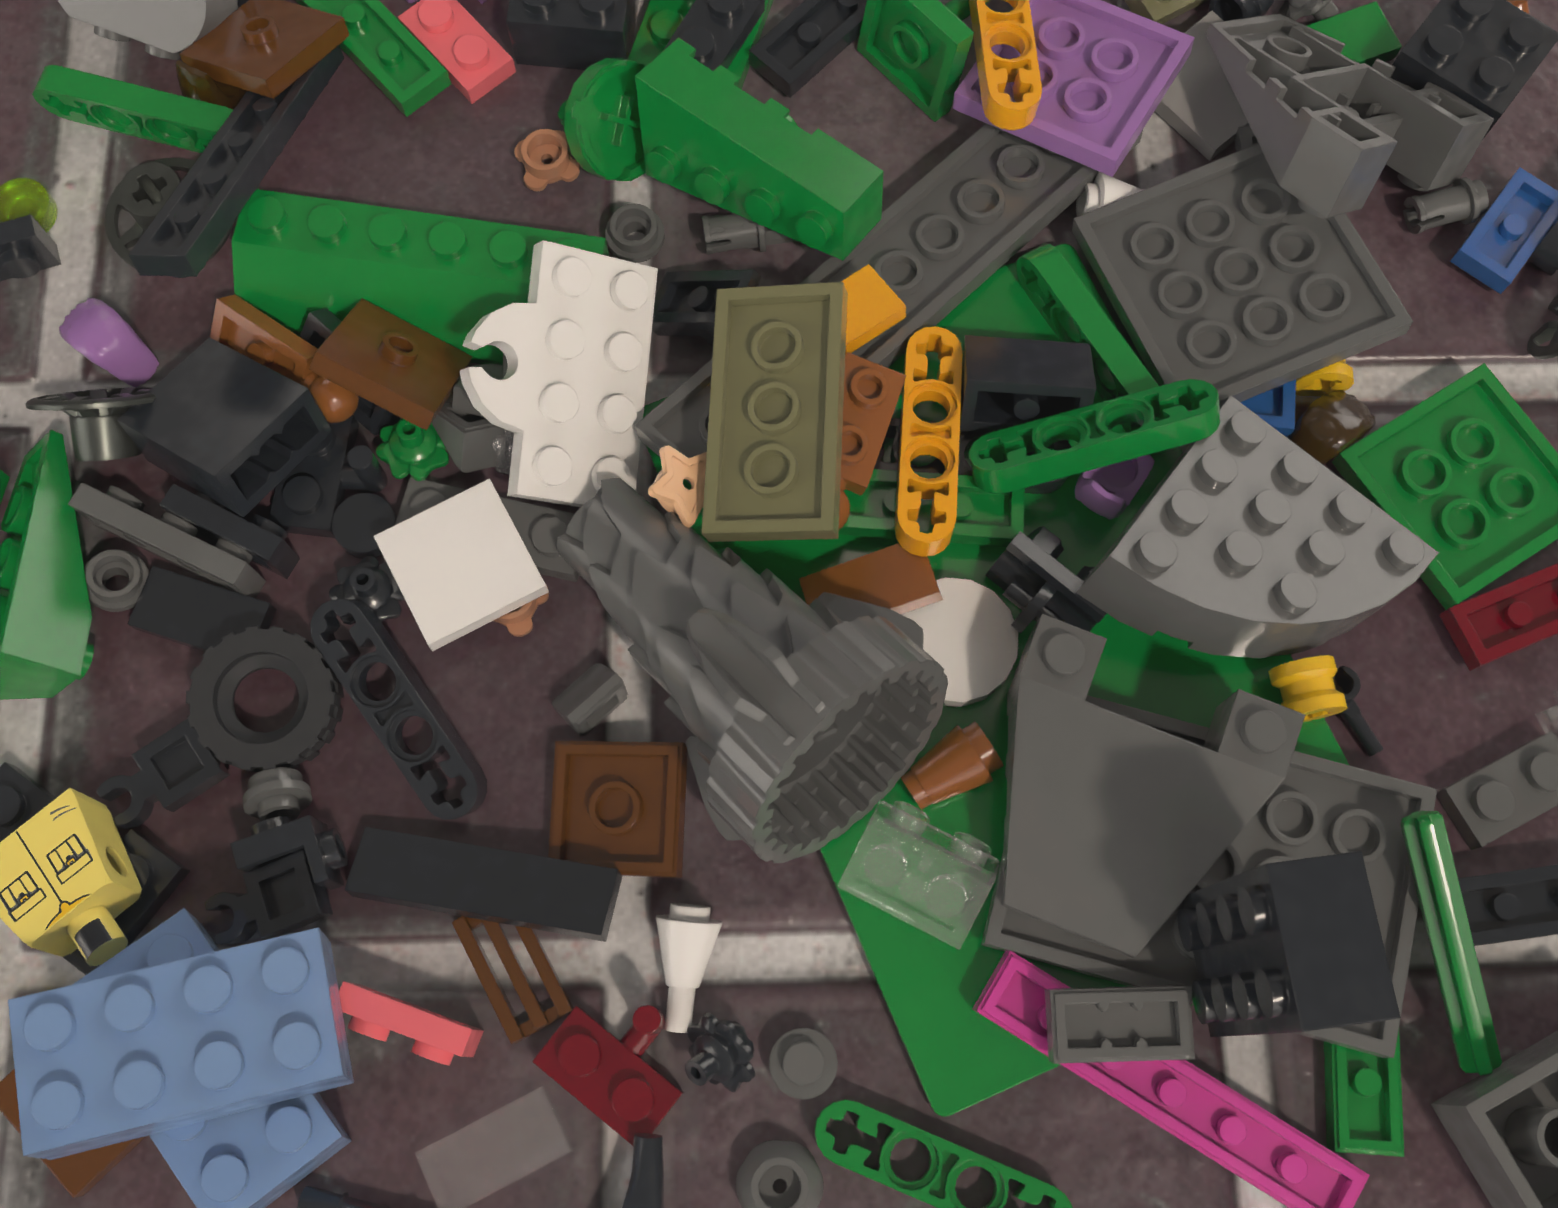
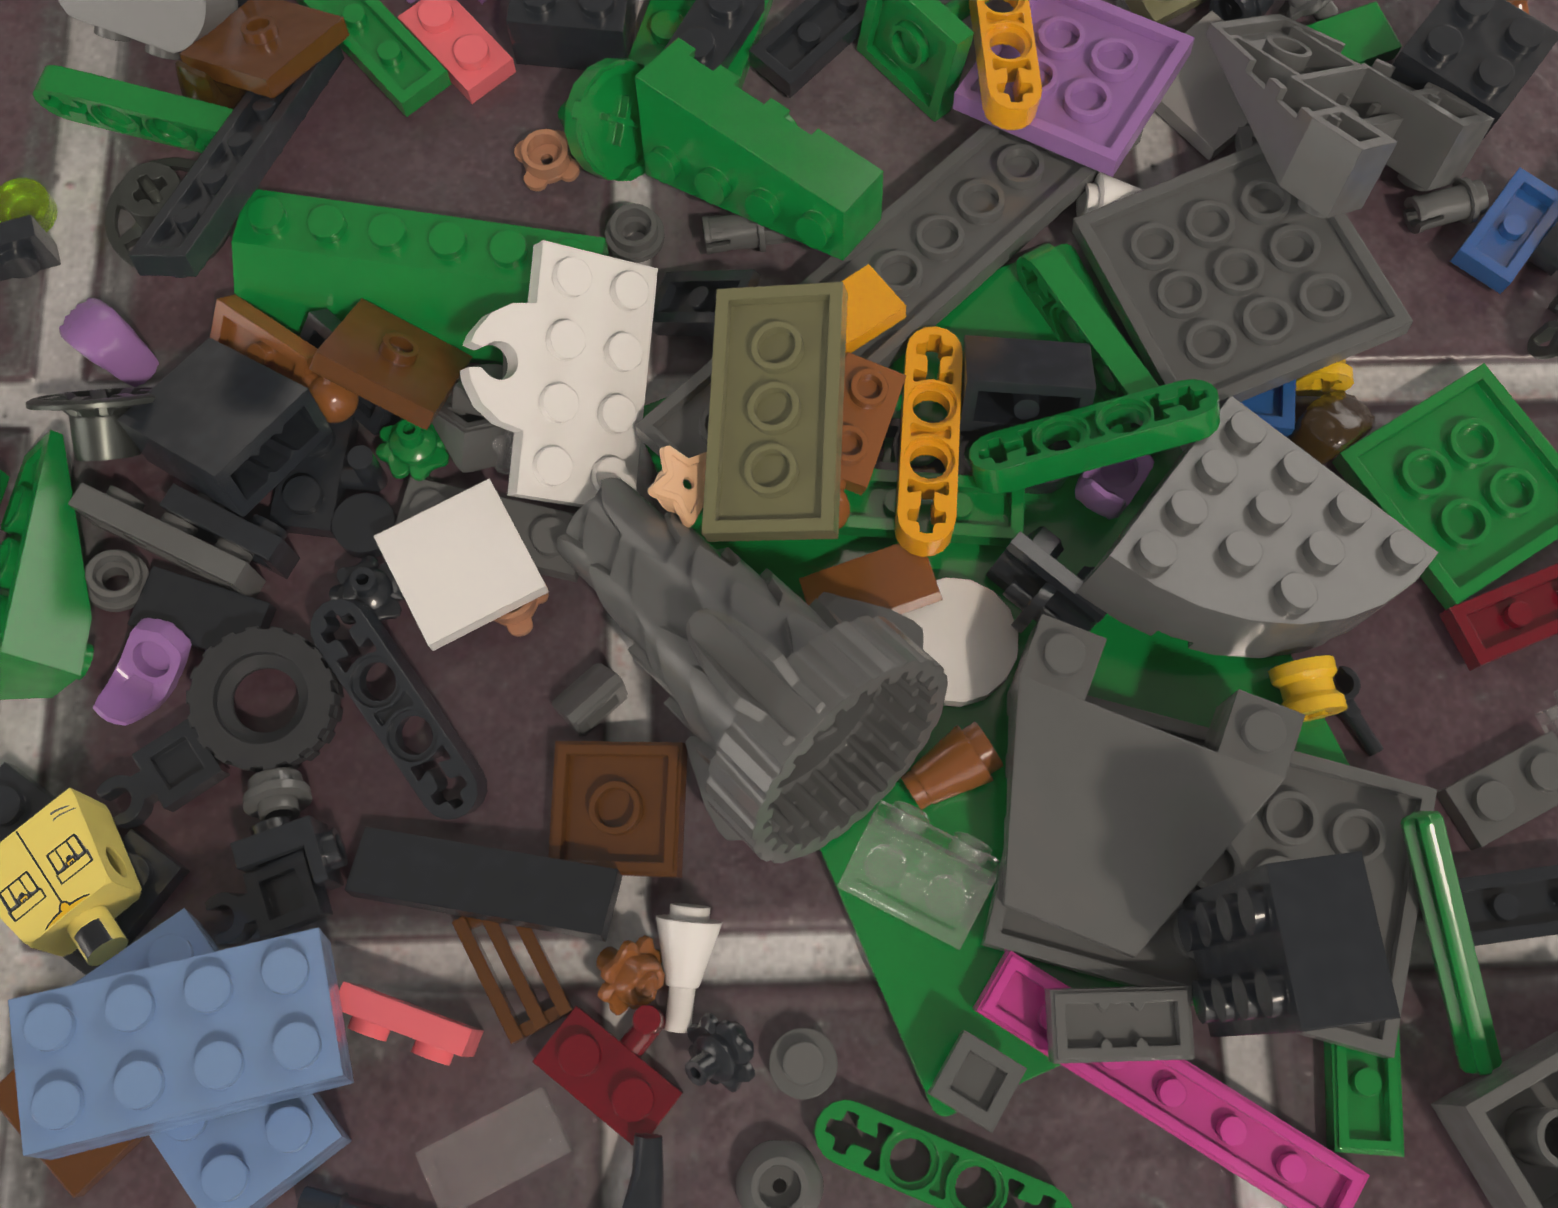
none -> medium lavender hair [93,618,192,726]
none -> dark orange plant [596,935,665,1016]
none -> dark grey tile [927,1030,1027,1133]

